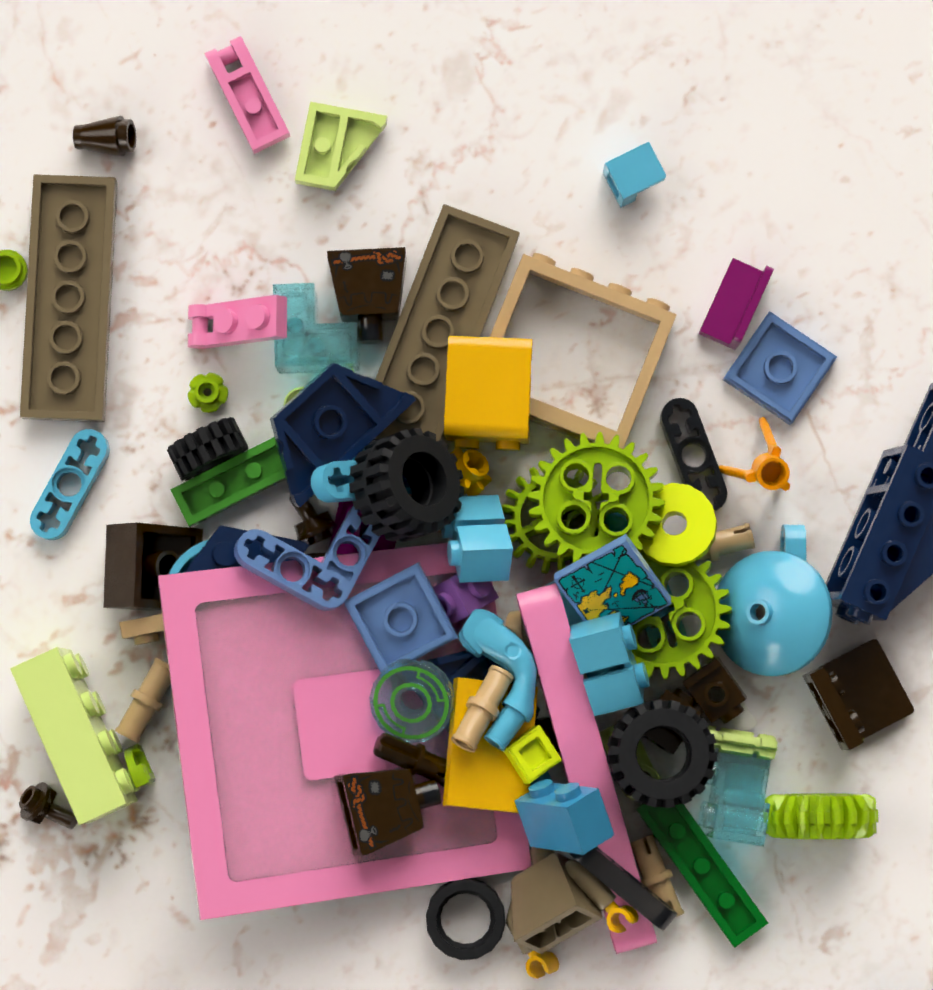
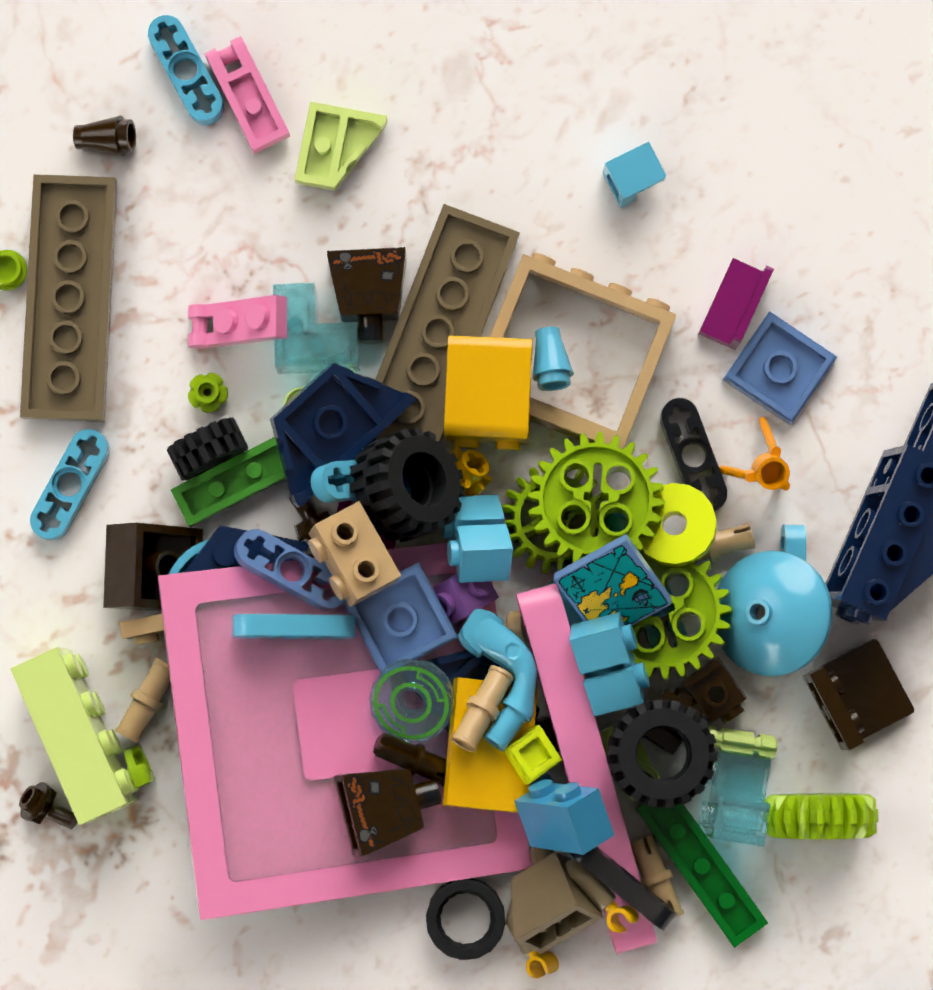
none -> medium azure beam [148,15,224,125]
none -> medium azure beam [232,614,355,639]
none -> tan brick [308,501,401,607]
none -> medium azure cone [532,326,574,391]

